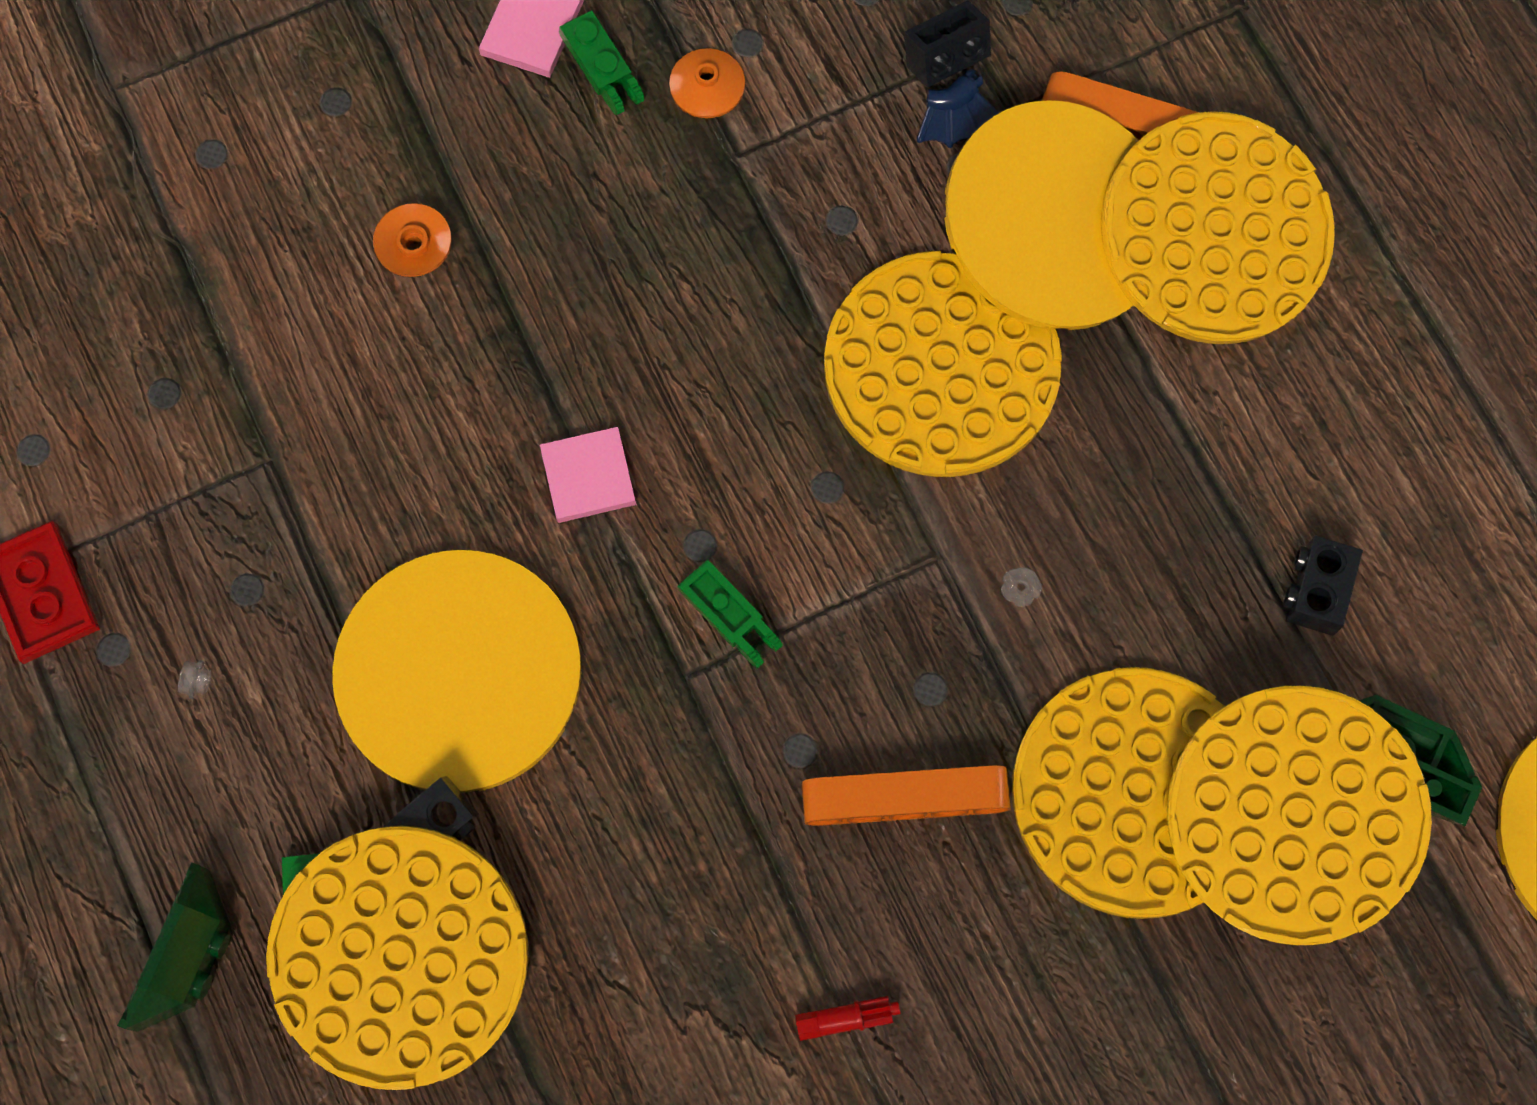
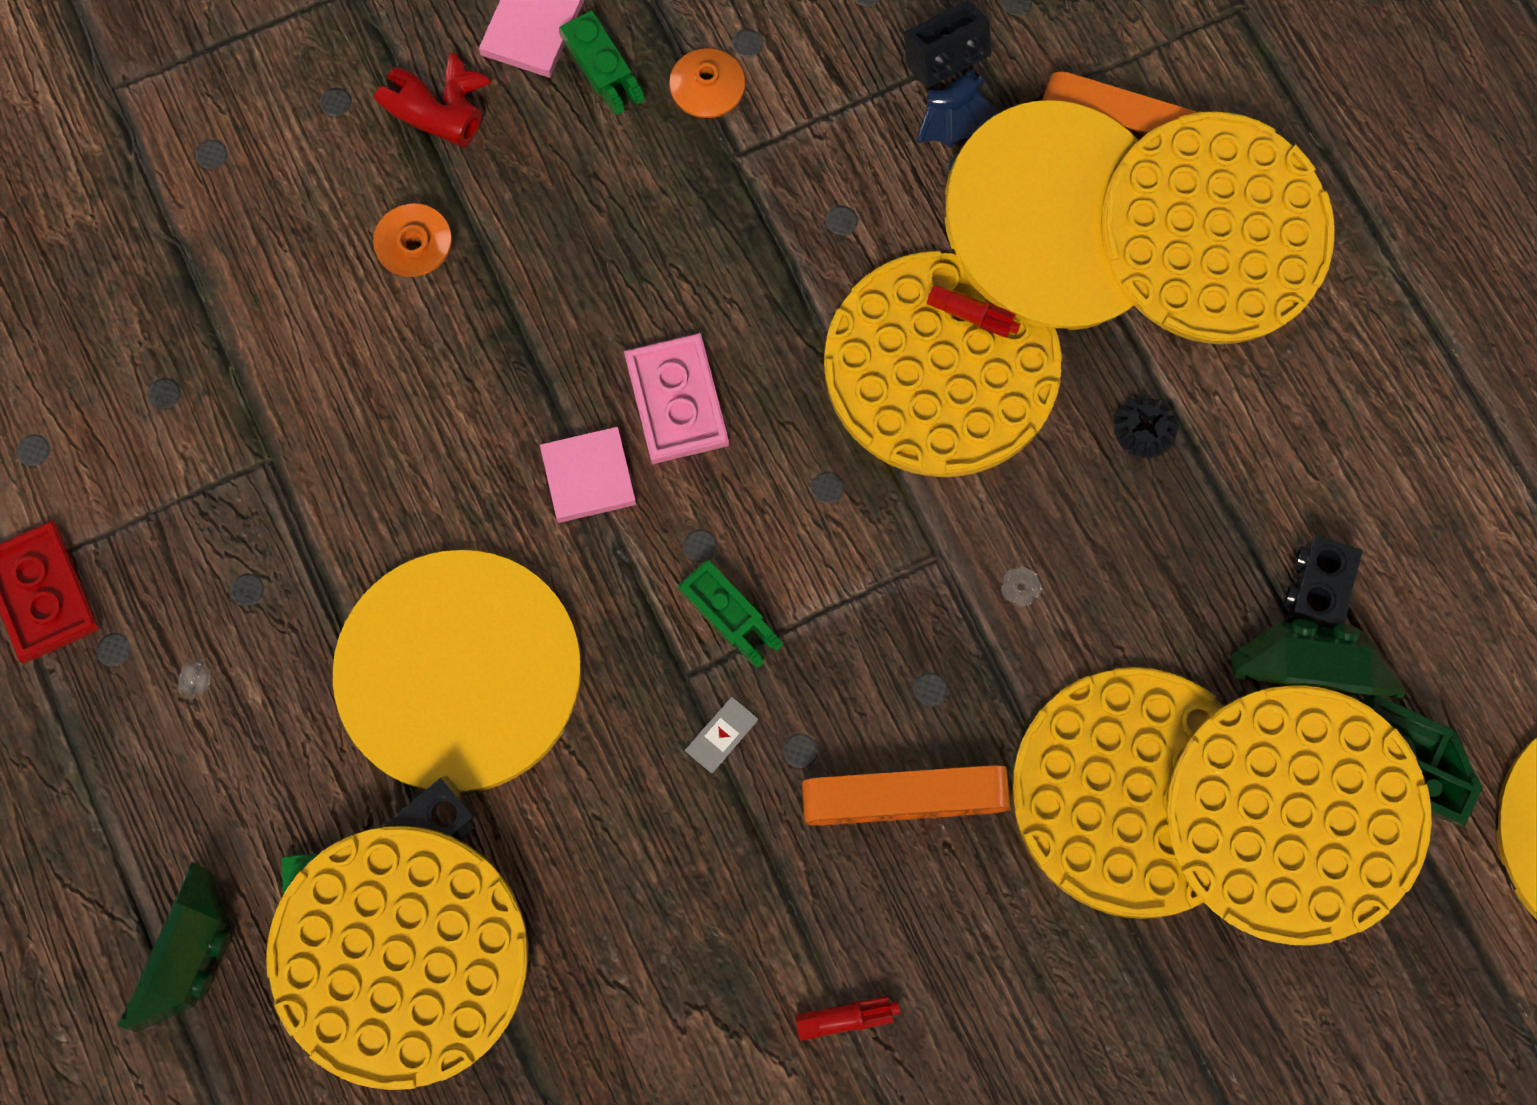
none -> red piece [373,52,491,148]
none -> bright pink tile [624,333,729,464]
none -> light grey sticker [685,697,758,773]
none -> red piece [927,284,1021,338]
none -> black gear [1114,394,1179,458]
none -> dark green wedge [1230,619,1405,699]

